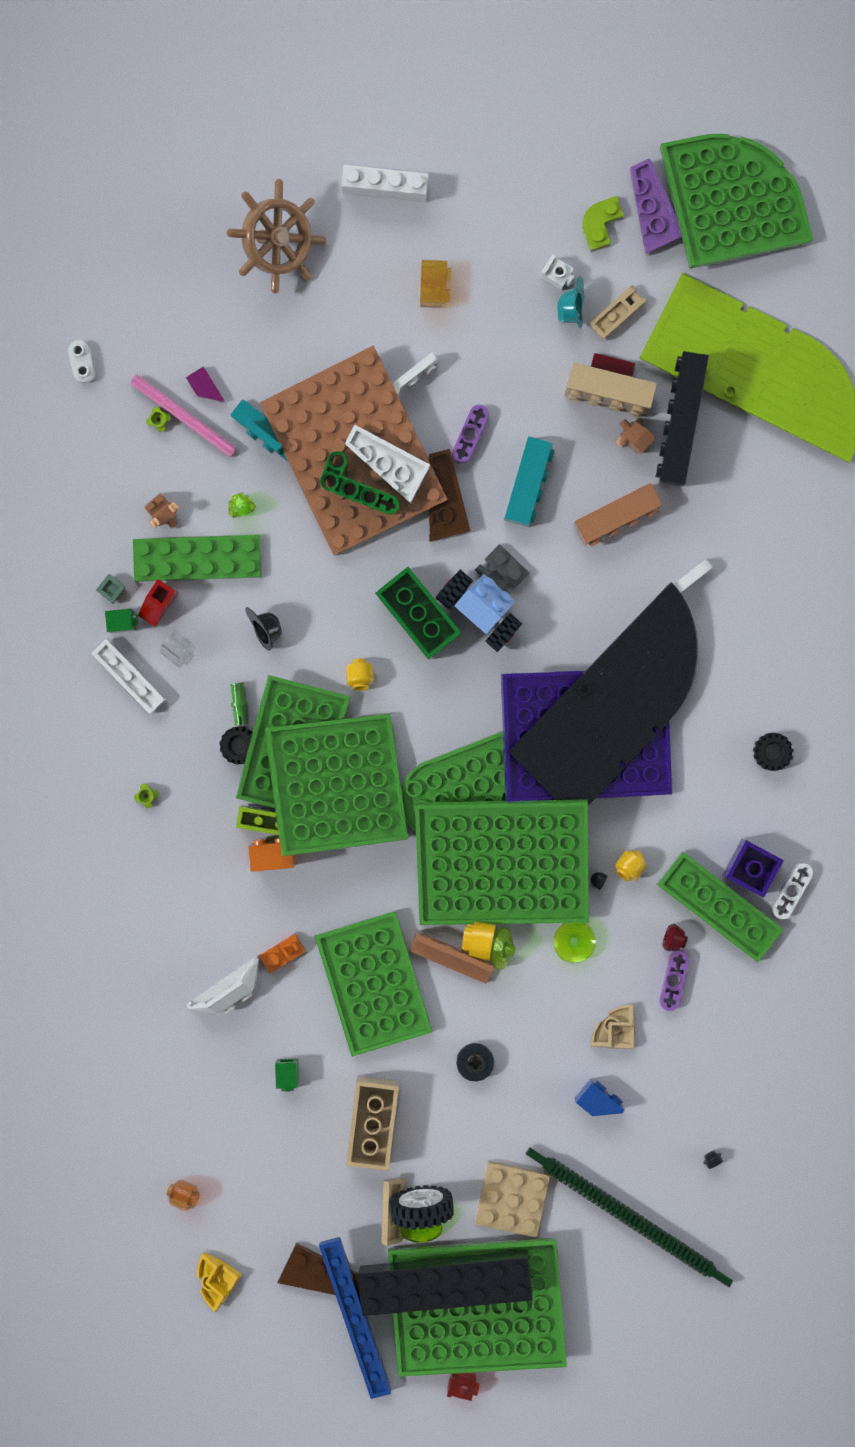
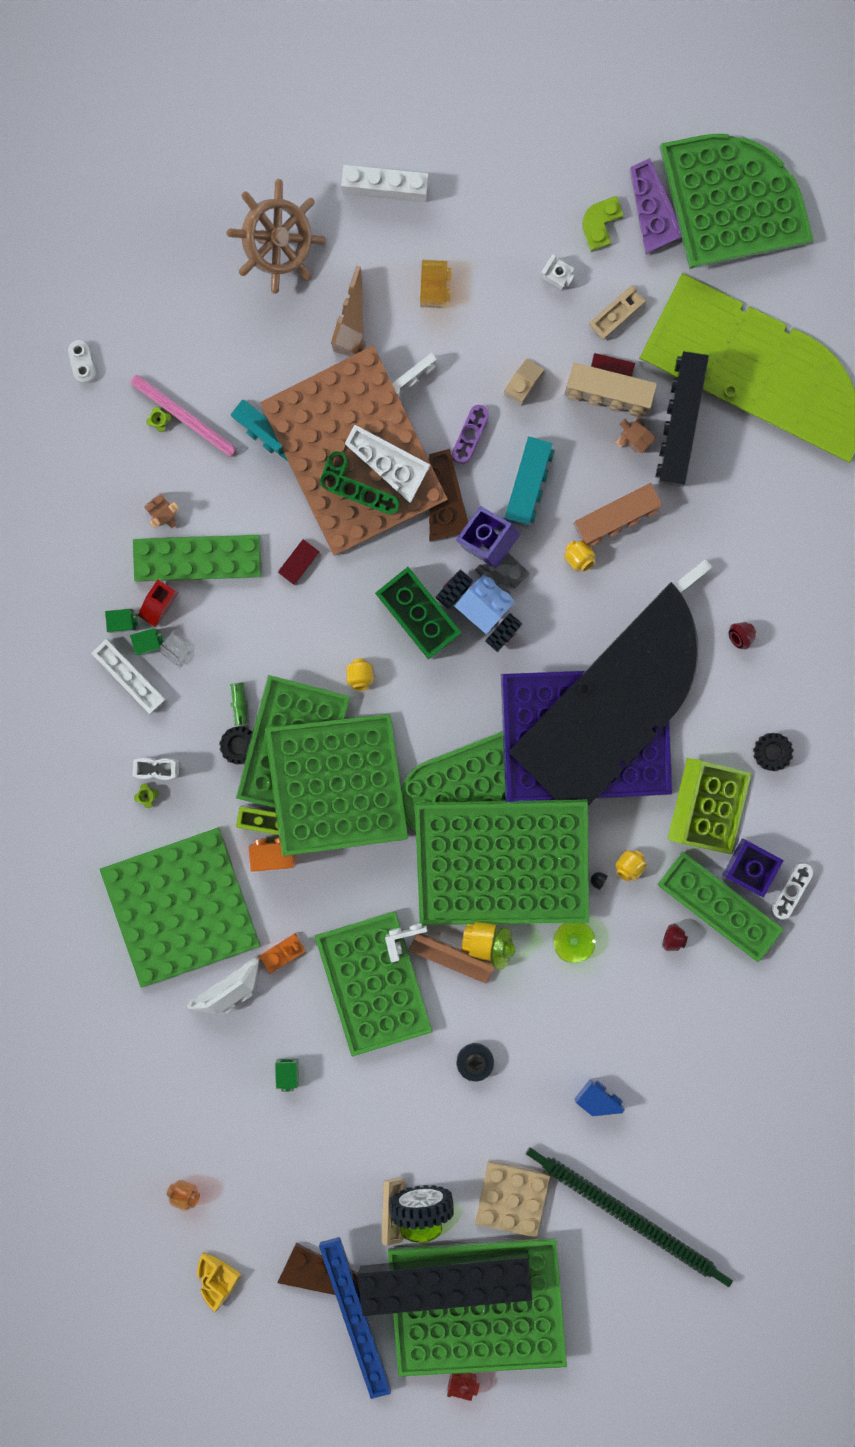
sand green plate [96,574,127,604] -> none
magenta tile [186,366,225,402] -> none
clear neon green cone [228,492,256,518] -> none
black piece [245,607,282,651] -> none
tan brick [346,1076,400,1171] -> none
teal piece [557,276,584,328] -> none
tan brick [590,1004,635,1049] -> none
medium lavender beam [659,950,689,1011] -> none
black plate [703,1150,723,1169] -> none
none -> bright green plate [99,827,261,988]
none -> green brick [130,628,165,656]
none -> white brick [133,757,179,780]
none -> dark red tile [277,539,320,586]
none -> medium nougat wedge [331,266,366,357]
none -> white bracket [385,923,428,962]
none -> dark purple brick [456,506,521,569]
none -> tan slope [504,358,544,405]
none -> yellow head [564,540,596,572]
none -> lime slope [667,757,752,855]
none -> dark red cone [728,622,756,650]

